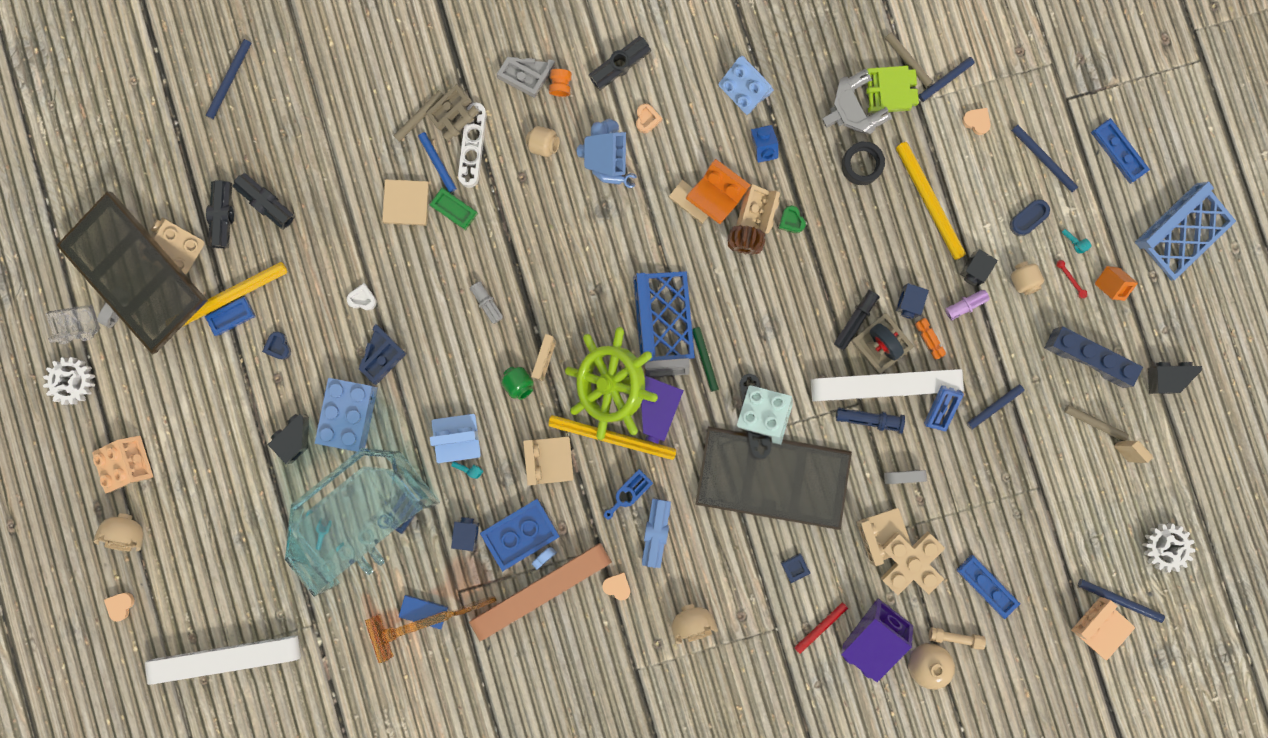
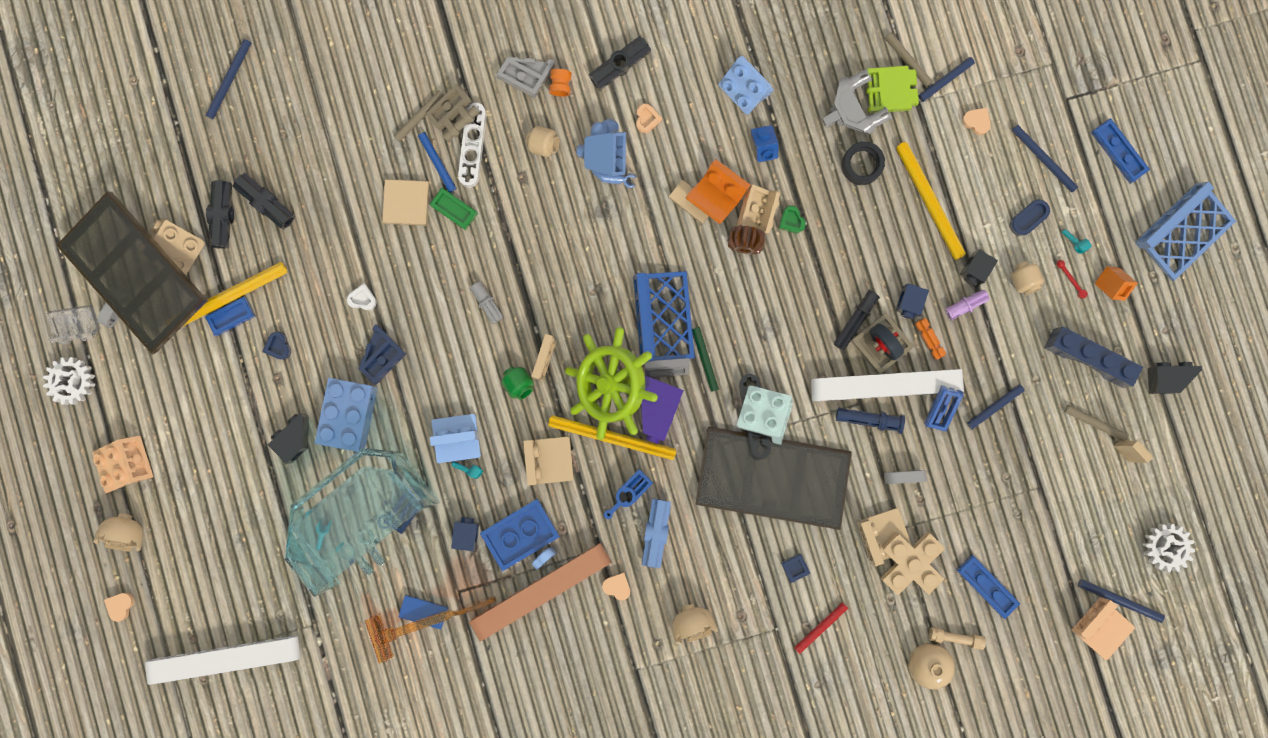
dark purple slope [841,598,913,682] -> none

